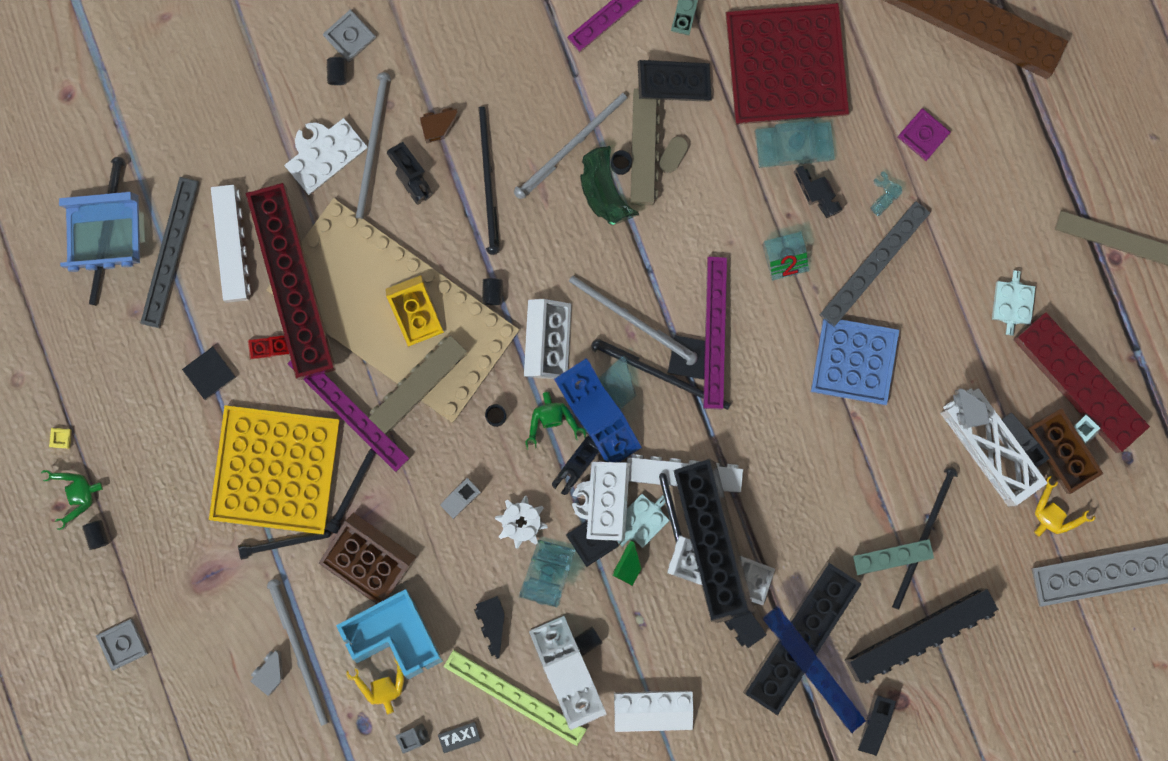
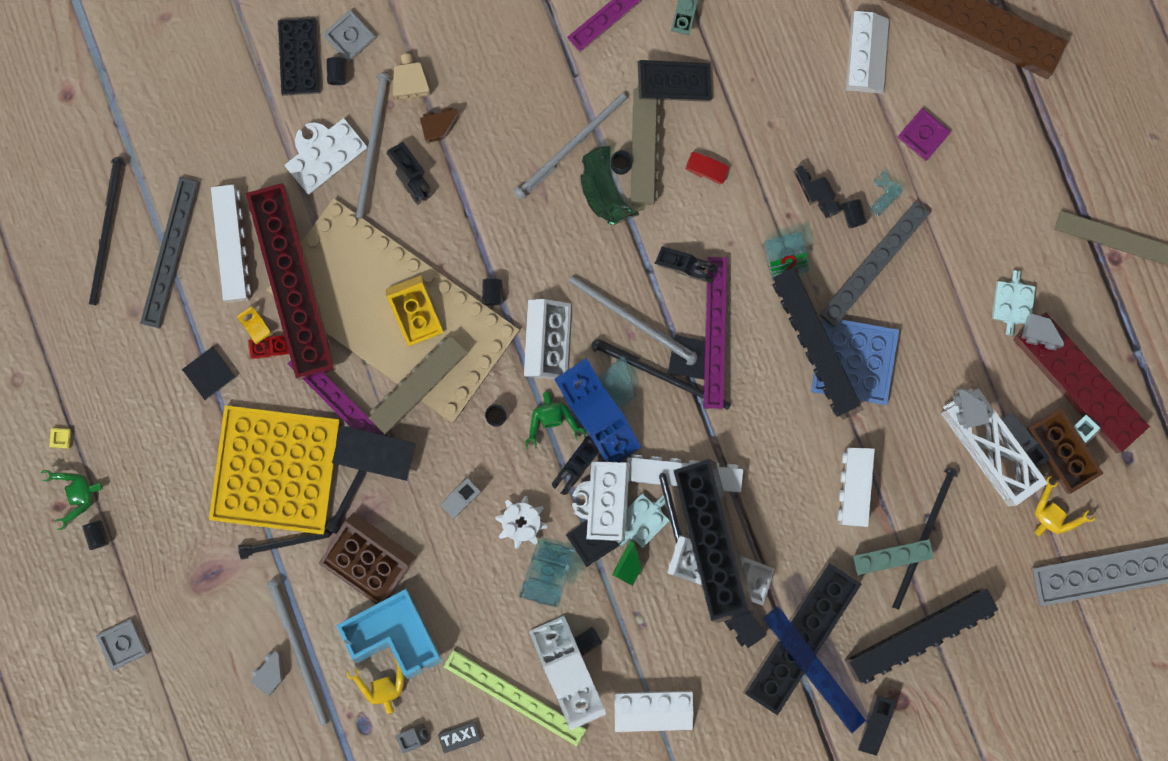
clear light blue panel [59,192,140,272] -> none
black slope [474,596,505,659] -> none
black bar [479,107,501,255] -> none
dark tan tile [659,137,688,173] -> none
dark red plate [725,3,849,125] -> none
clear light blue brick [755,121,835,168] -> none
none -> yellow bracket [237,306,271,344]
none -> black tile [278,18,320,96]
none -> black tile [332,425,416,481]
none -> tan torso [393,54,430,100]
none -> black plate [654,246,718,283]
none -> red slope [685,152,729,185]
none -> black brick [772,267,864,420]
none -> white slope [837,448,874,527]
none -> black piece [841,199,868,228]
none -> white slope [846,11,889,94]
none -> light grey slope [1021,314,1064,350]

